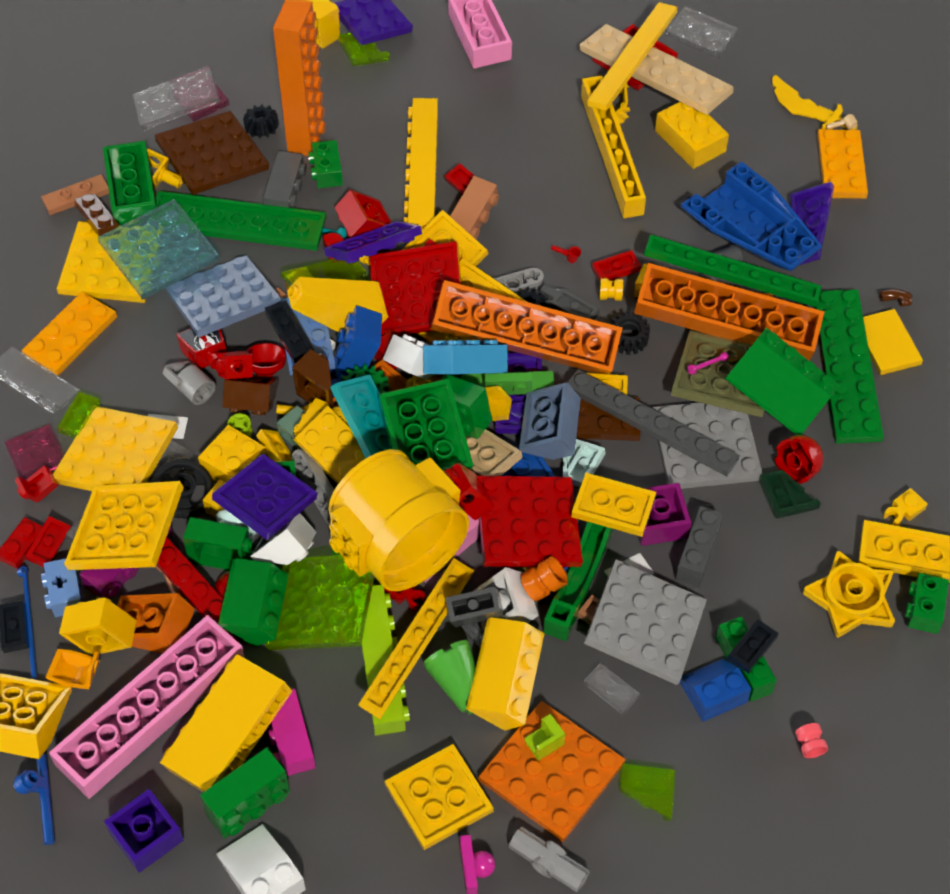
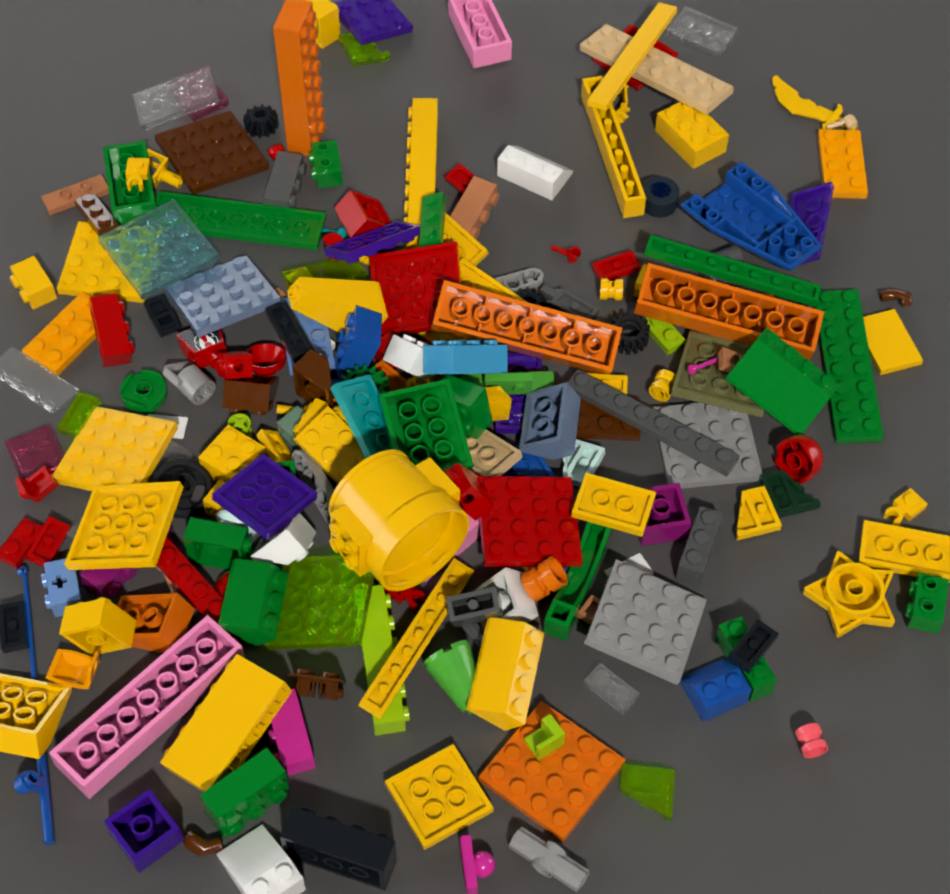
none -> yellow brick [9,256,57,310]
none -> red brick [89,293,135,367]
none -> green plate [120,370,168,414]
none -> yellow plate [125,158,151,191]
none -> black slope [143,294,182,337]
none -> reddish brown arm [183,830,223,856]
none -> red hinge [267,144,285,161]
none -> black brick [280,807,397,891]
none -> reddish brown hinge [288,669,346,701]
none -> green plate [419,191,446,247]
none -> white slope [497,145,573,200]
none -> black wheel [642,176,680,218]
none -> lime plate [642,317,686,356]
none -> yellow wheel [648,369,676,402]
none -> nougat plate [718,347,743,373]
none -> yellow wing [736,486,782,541]

